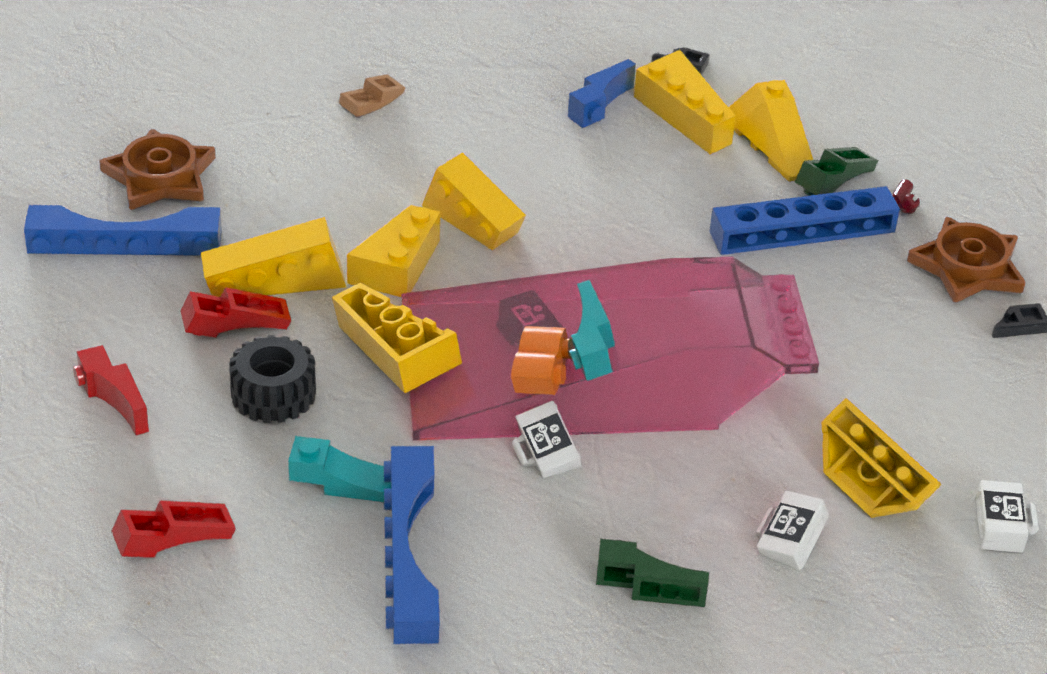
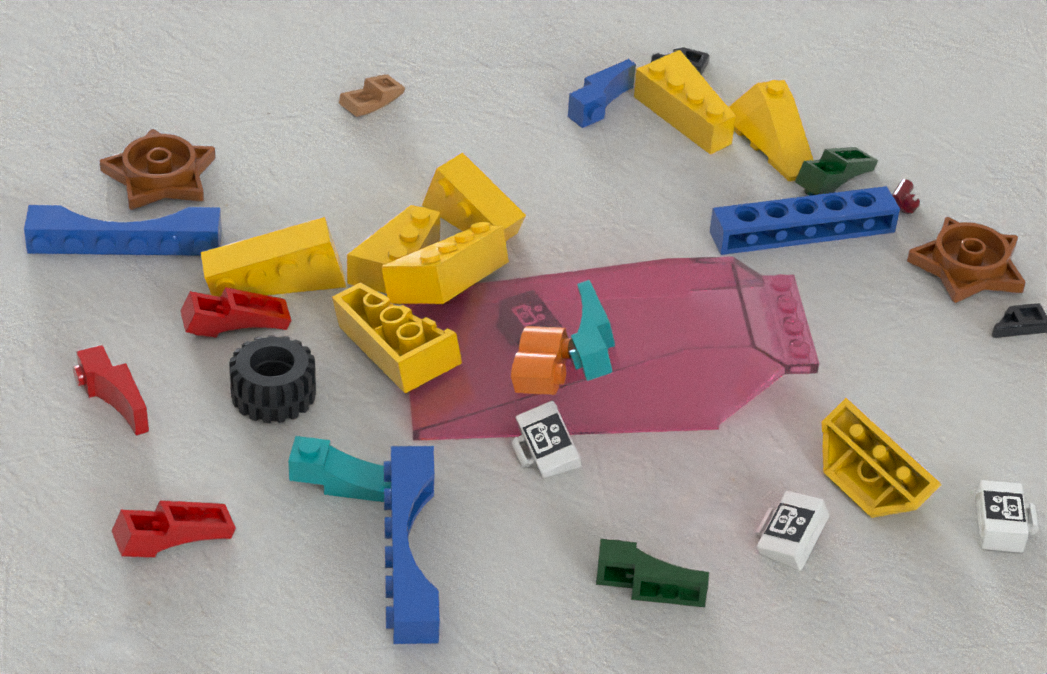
none -> yellow wedge [381,222,509,304]

